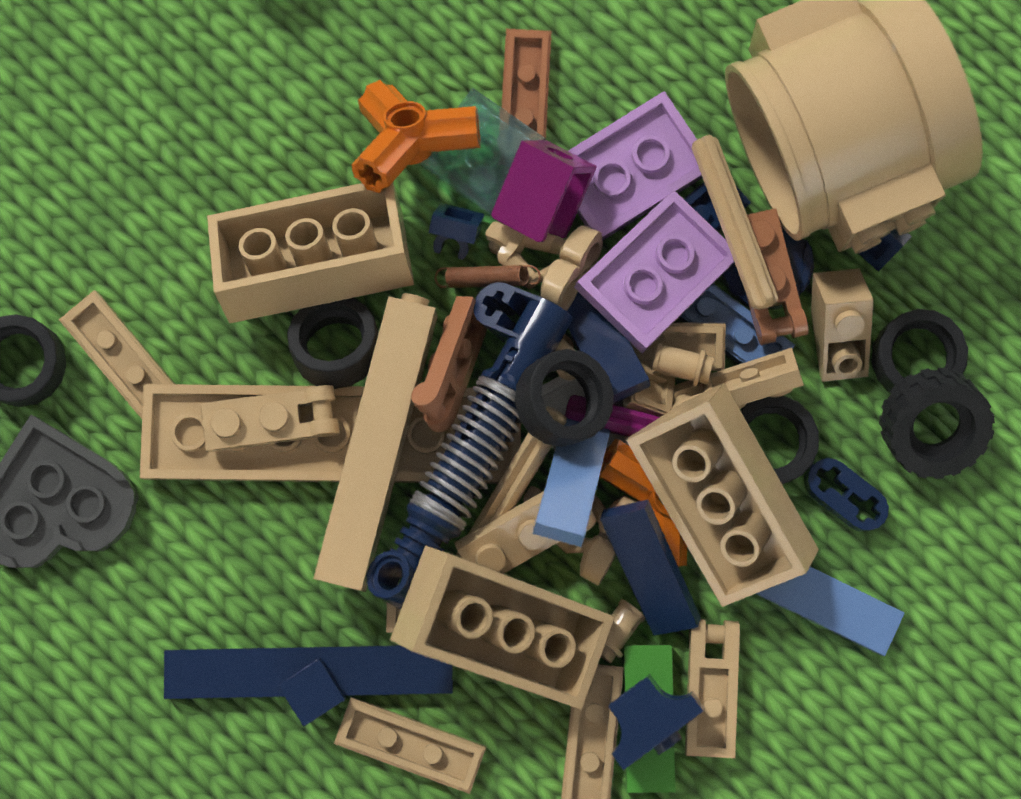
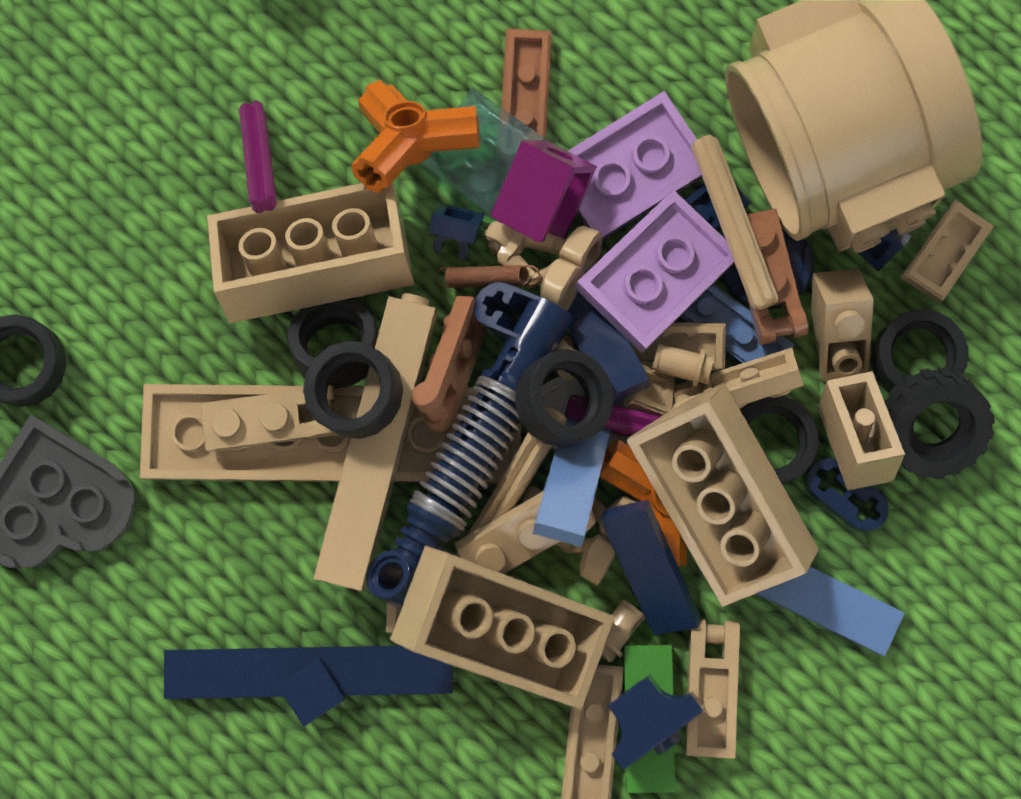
tan tile [59,290,175,419] -> none
tan tile [334,697,487,794] -> none
none -> magenta axle [239,100,277,214]
none -> black tyre [303,341,403,439]
none -> tan brick [818,371,905,491]
none -> tan plate [900,200,994,304]

